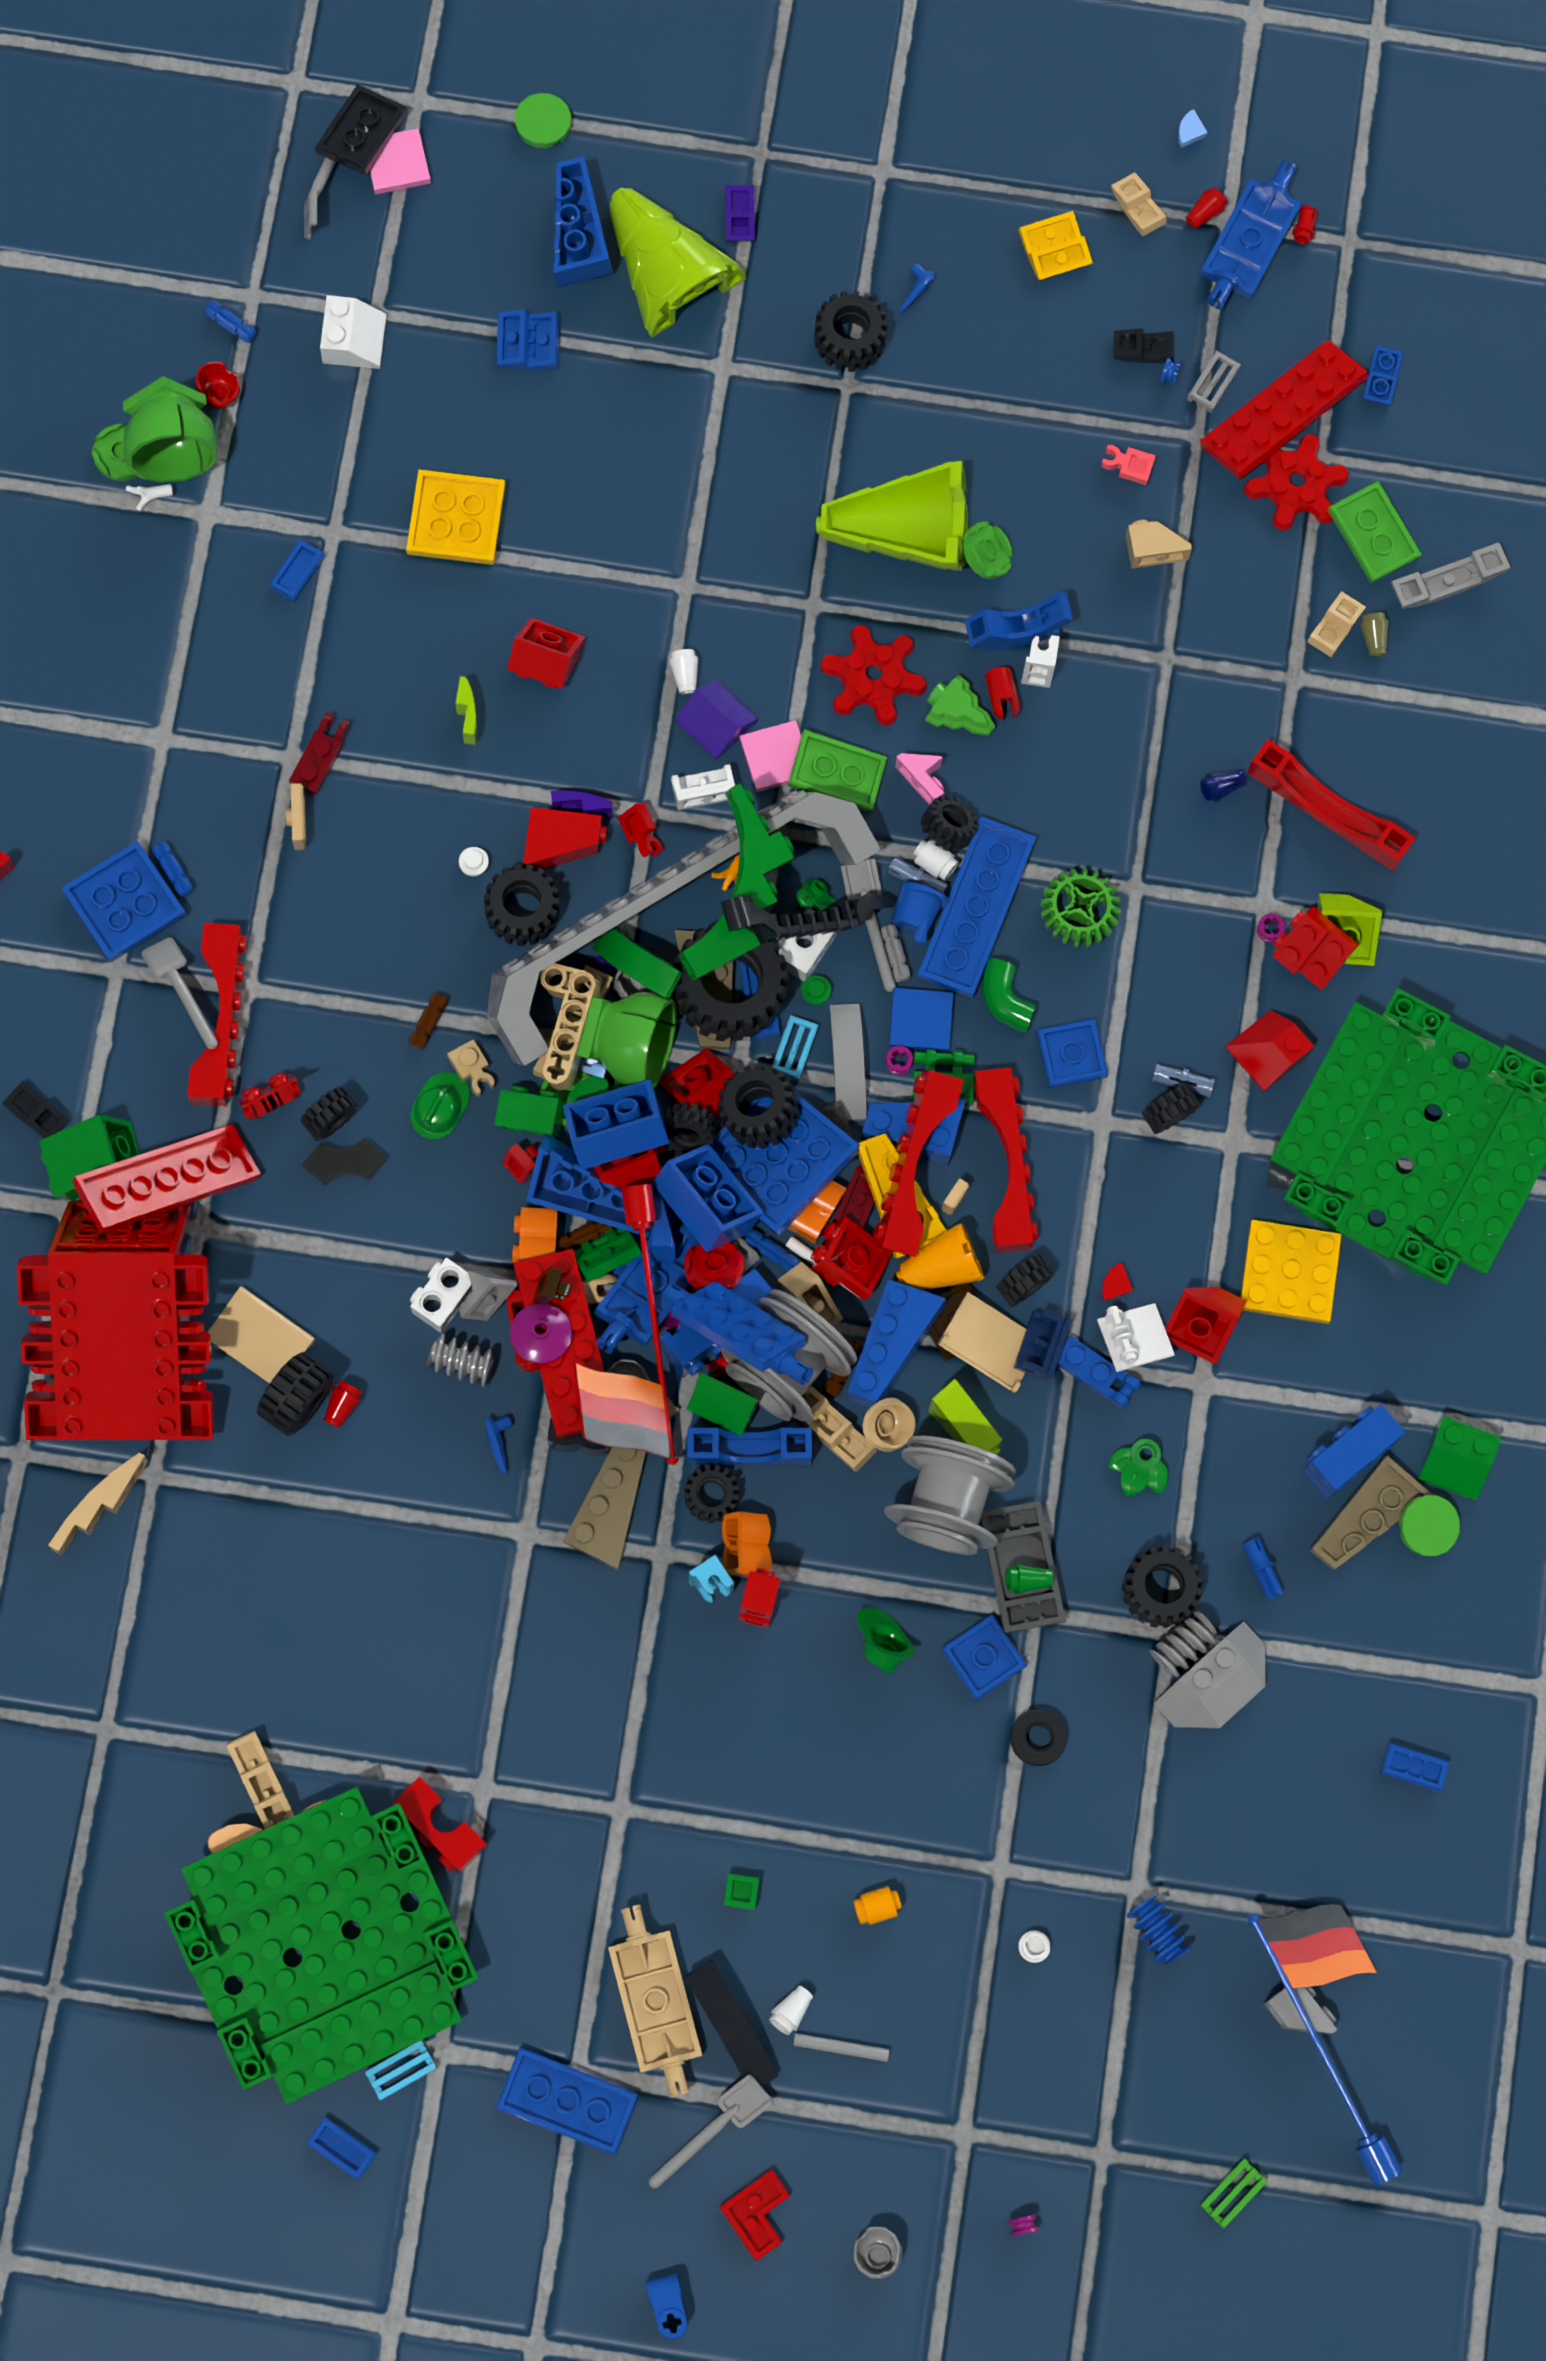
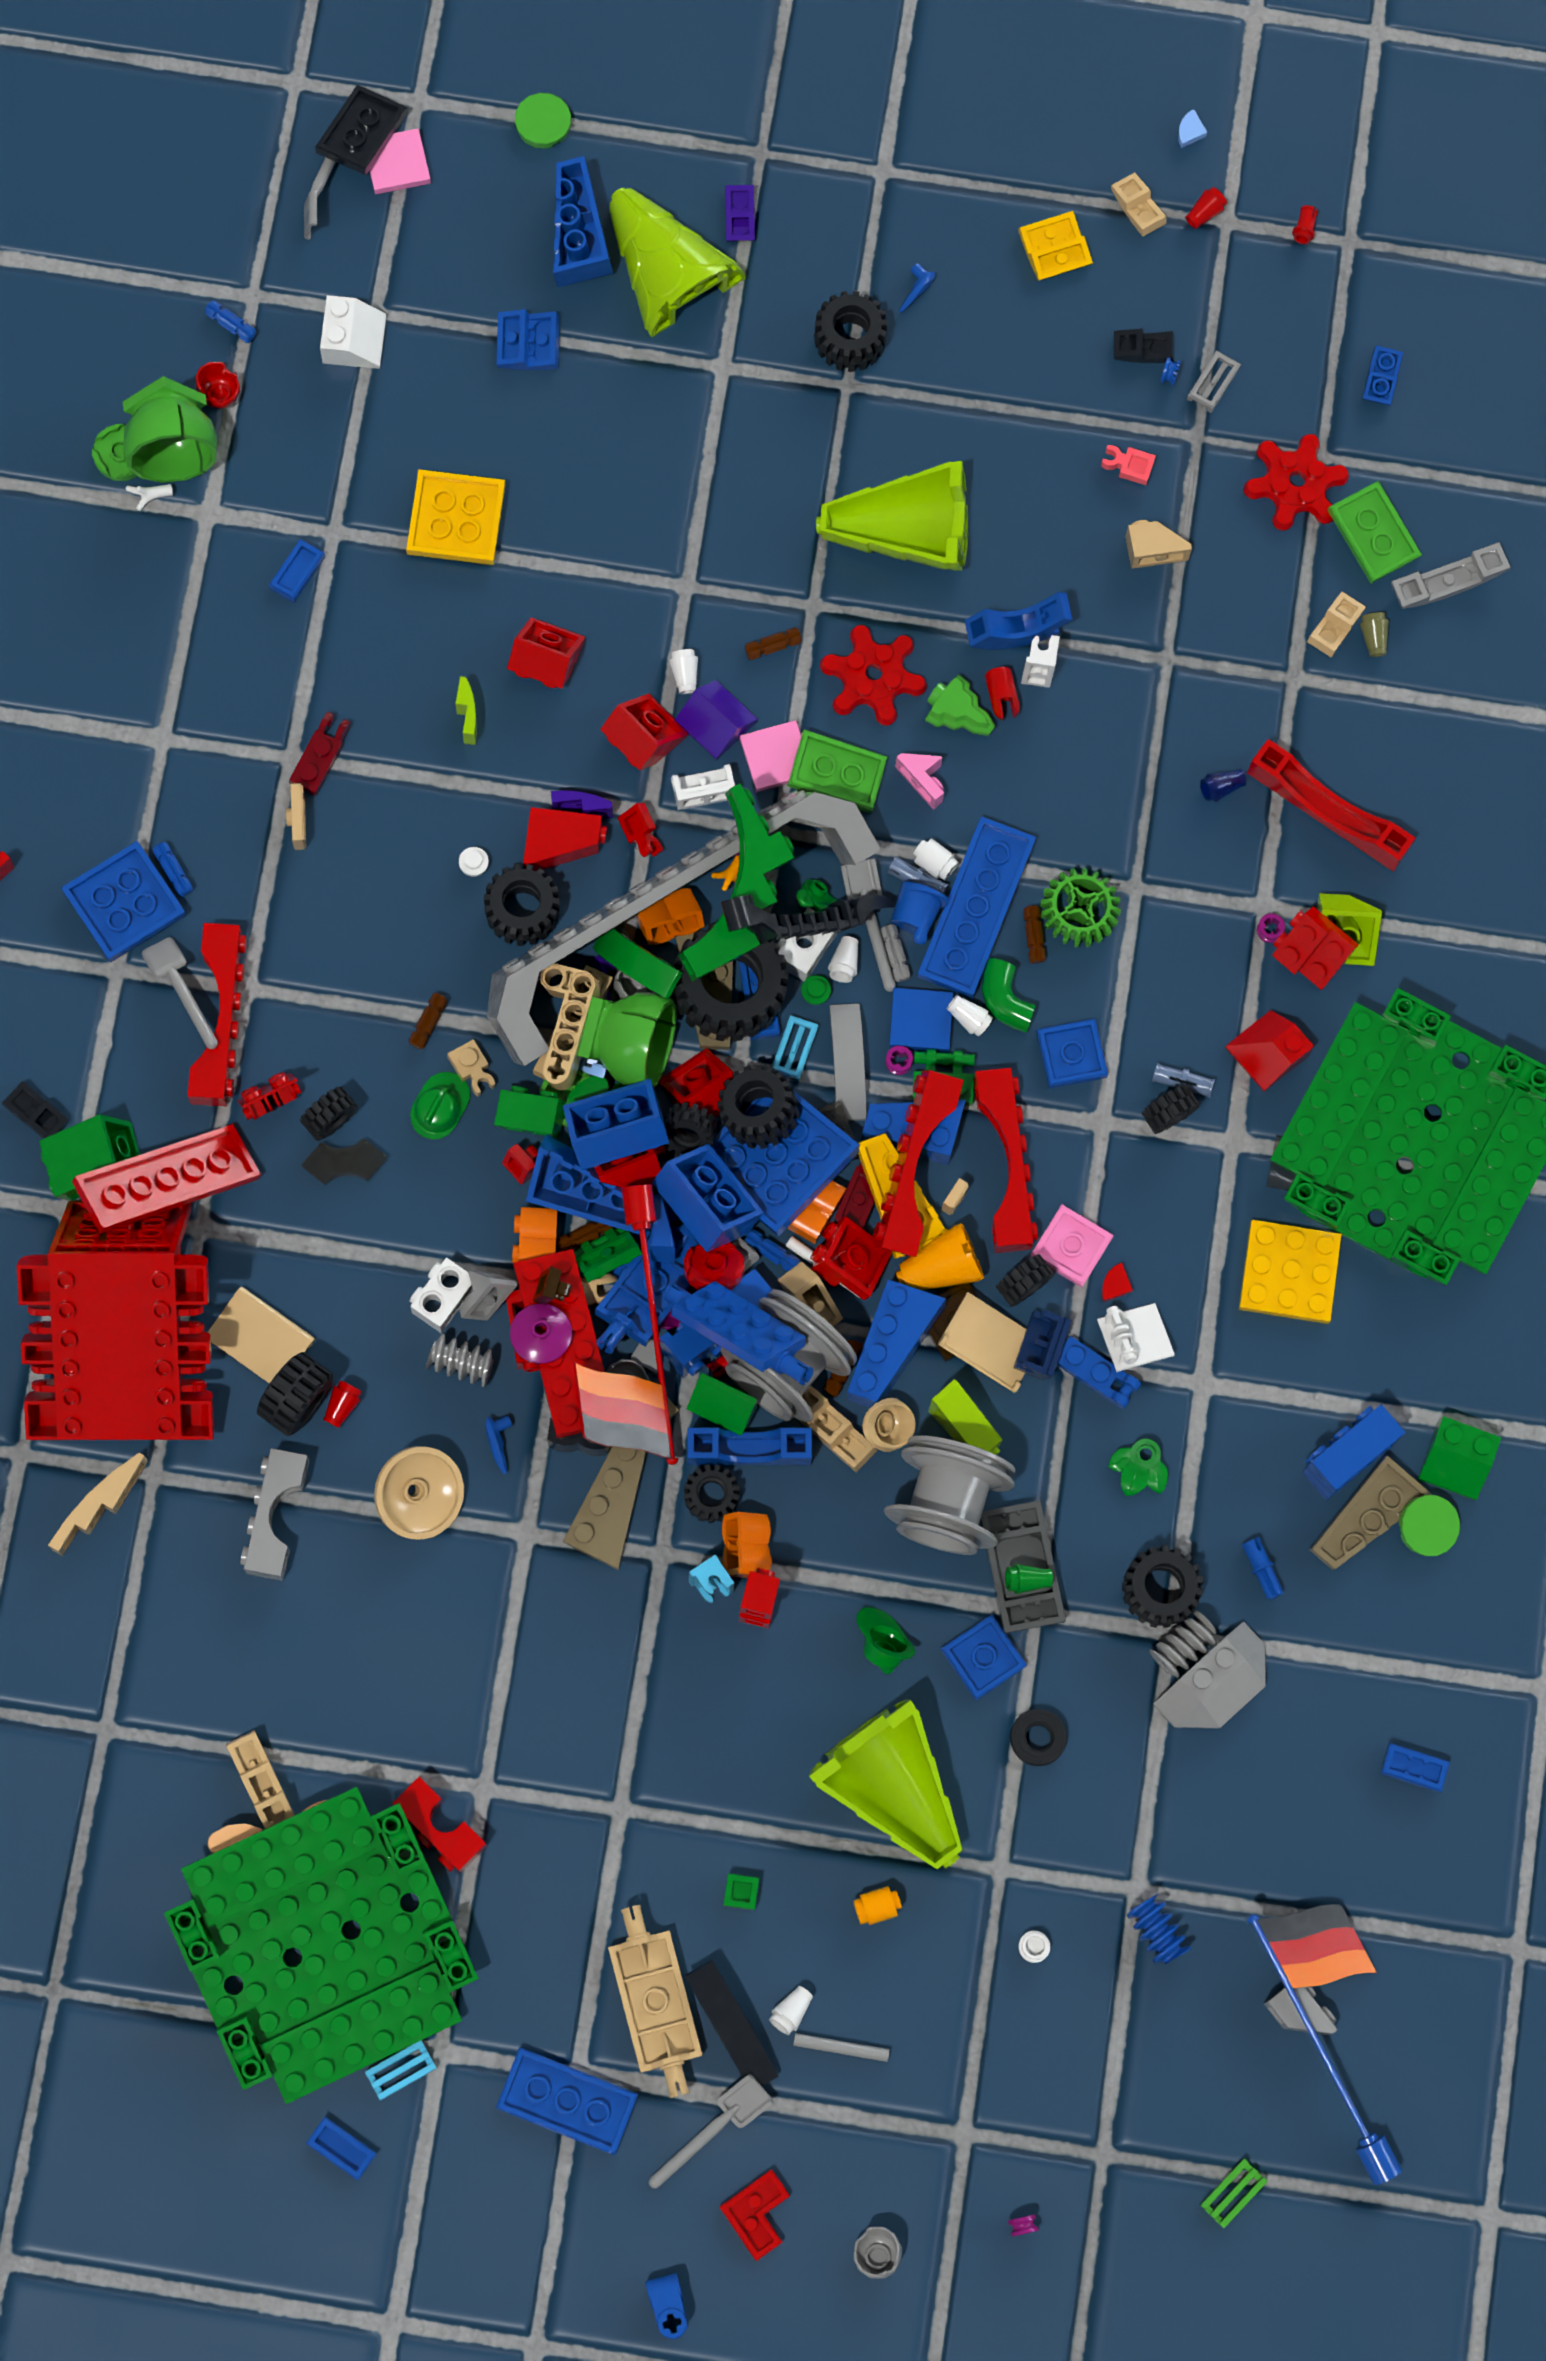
black tyre [921,795,979,852] -> none
bright green tile [962,521,1013,580] -> none
red slope [1165,1287,1246,1365] -> none
blue plate [1200,160,1302,310] -> none
red plate [1200,340,1368,480] -> none
none -> light grey arch [240,1448,310,1581]
none -> tan dish [374,1446,464,1540]
none -> red slope [600,693,689,770]
none -> light grey tile [630,1338,658,1376]
none -> orange brick [636,888,704,945]
none -> reddish brown axle [745,627,802,660]
none -> lime cone [809,1699,962,1869]
none -> white cone [828,936,859,983]
none -> white cone [947,995,993,1037]
none -> reddish brown axle [1024,905,1046,964]
none -> bright pink tile [1030,1205,1114,1288]

